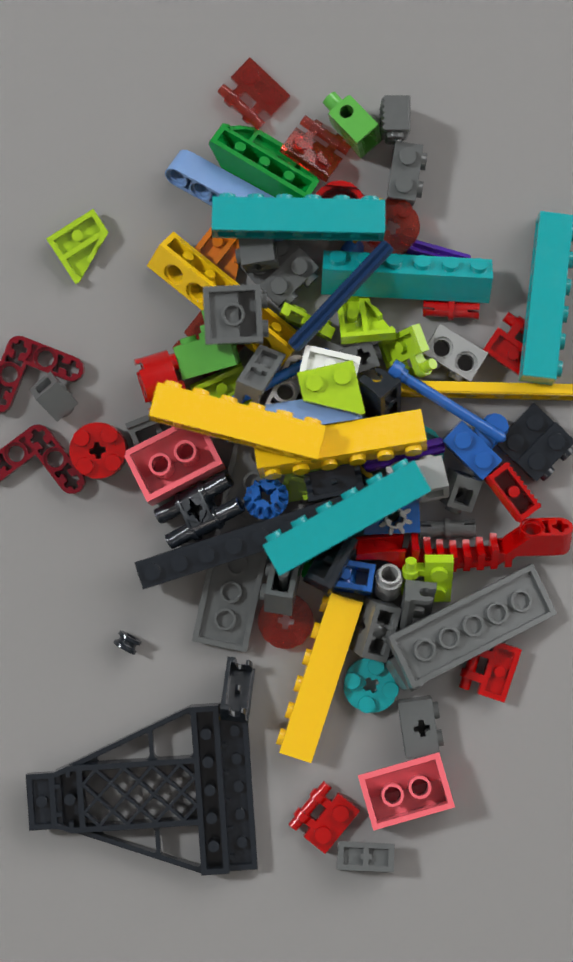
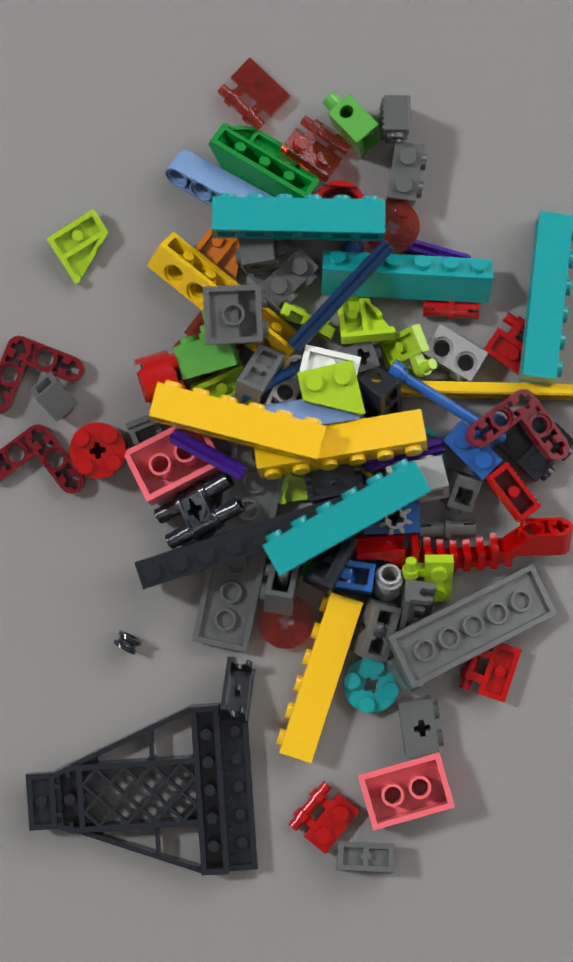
blue gear [243,479,289,519] -> none
none -> dark purple axle [169,429,247,480]
none -> dark red beam [464,389,570,462]

